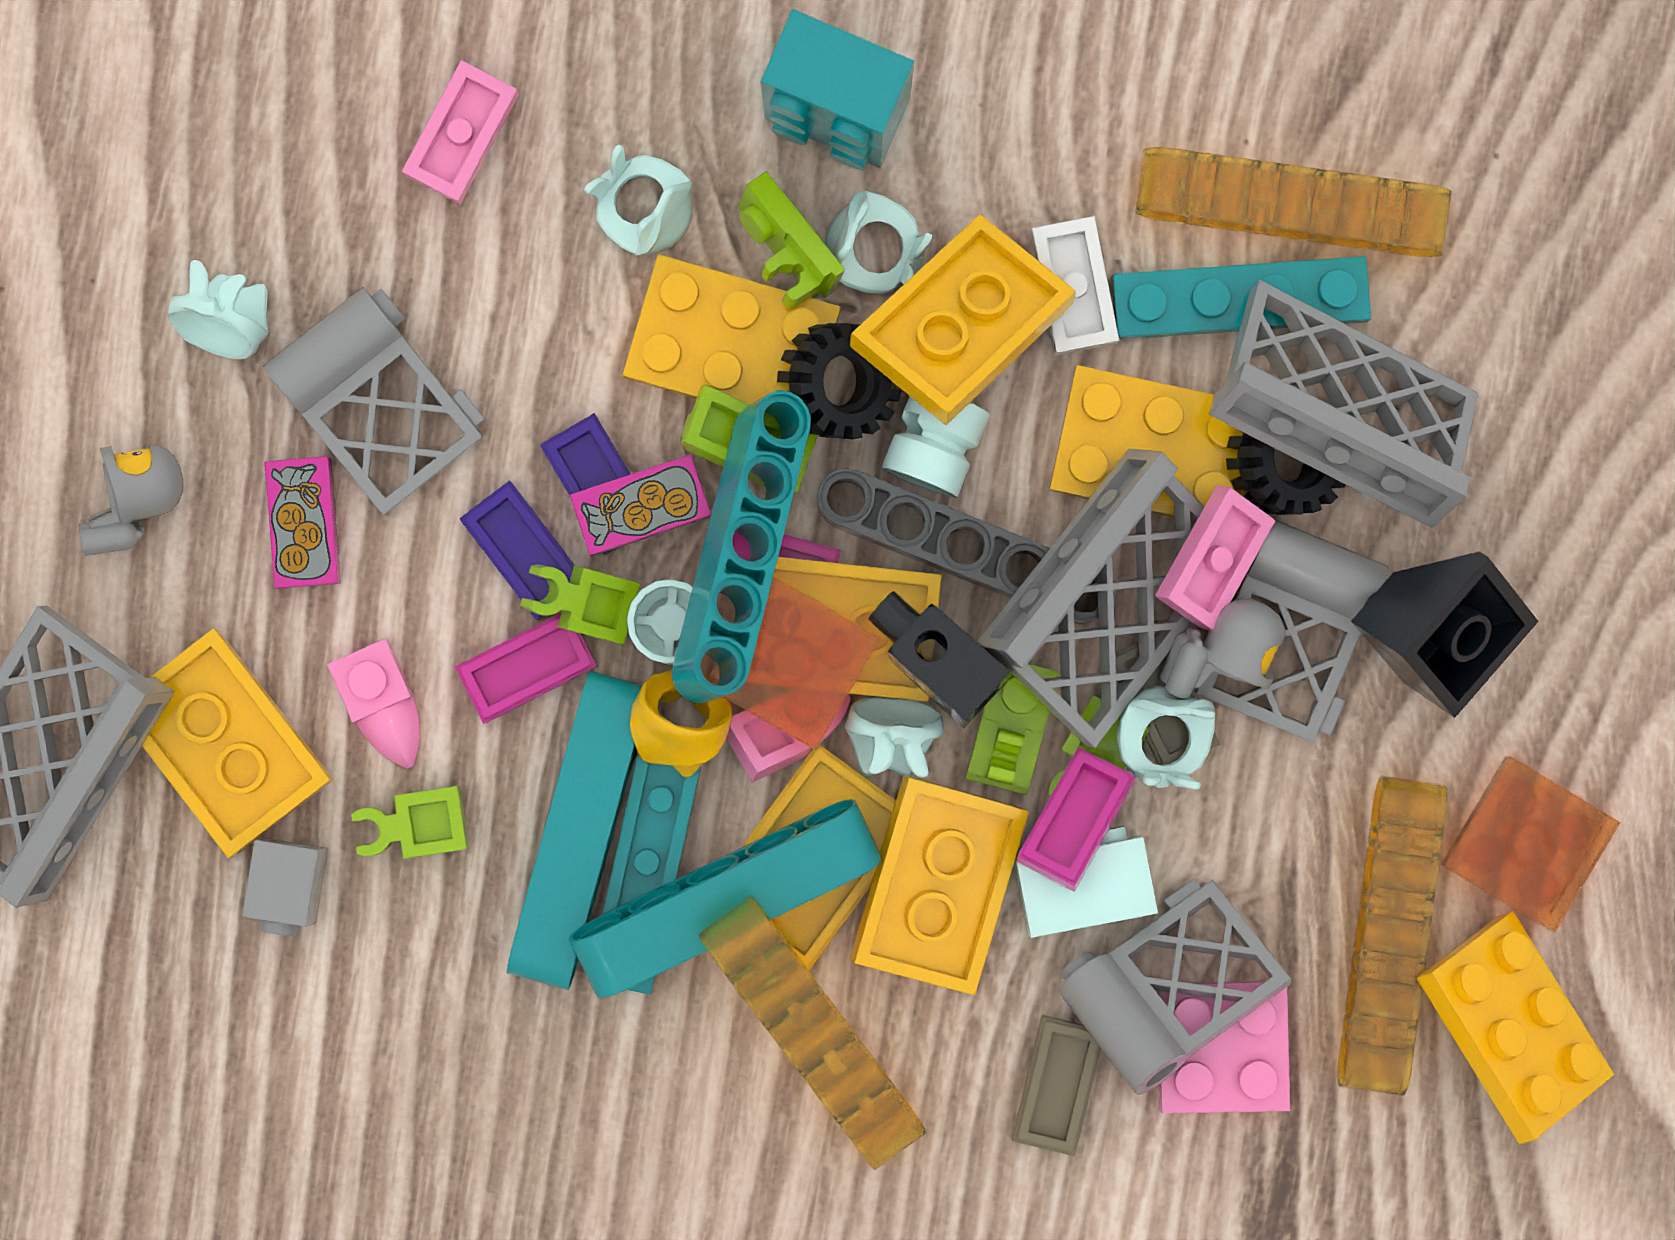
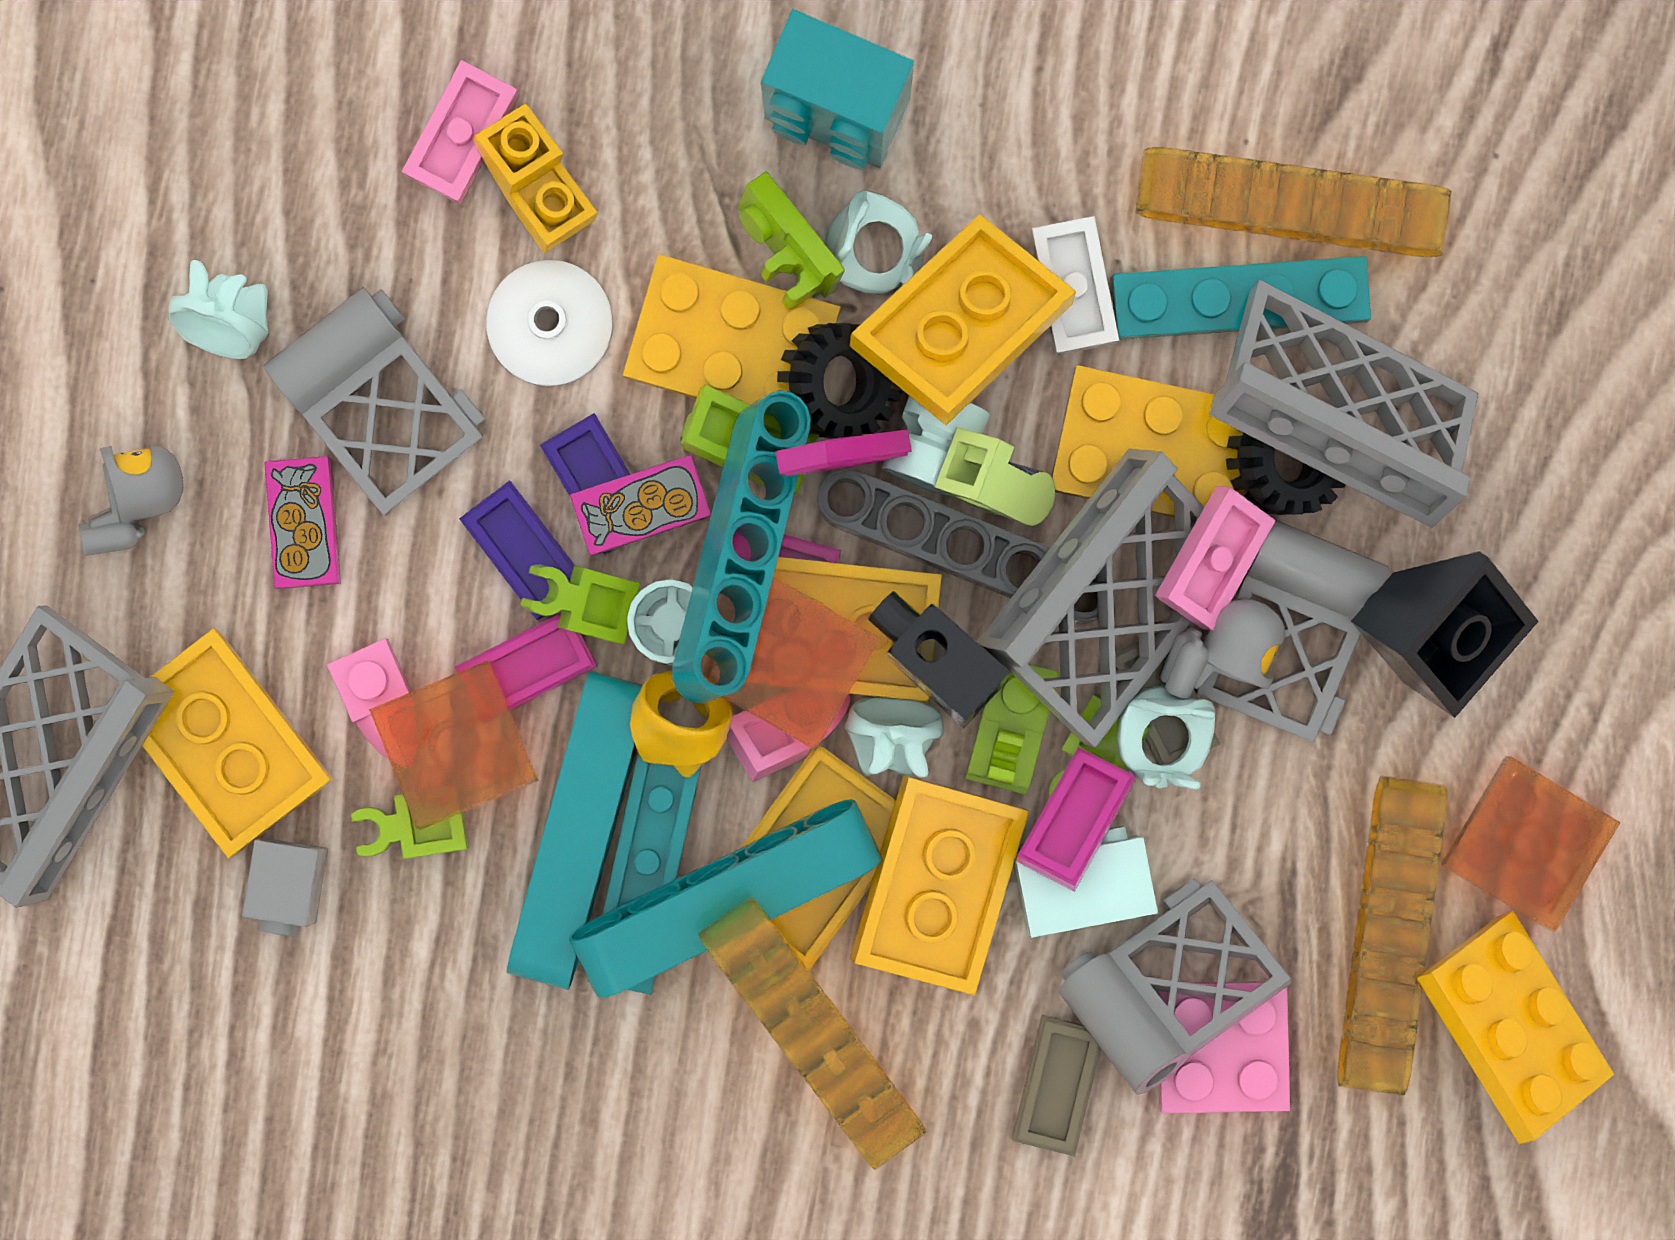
light aqua piece [584,145,693,255] -> none
none -> clear orange plate [369,660,539,830]
none -> yellow slope [473,103,598,254]
none -> white dish [486,260,613,386]
none -> dark pink tile [775,429,912,476]
none -> yellowish green leg [934,427,1055,526]

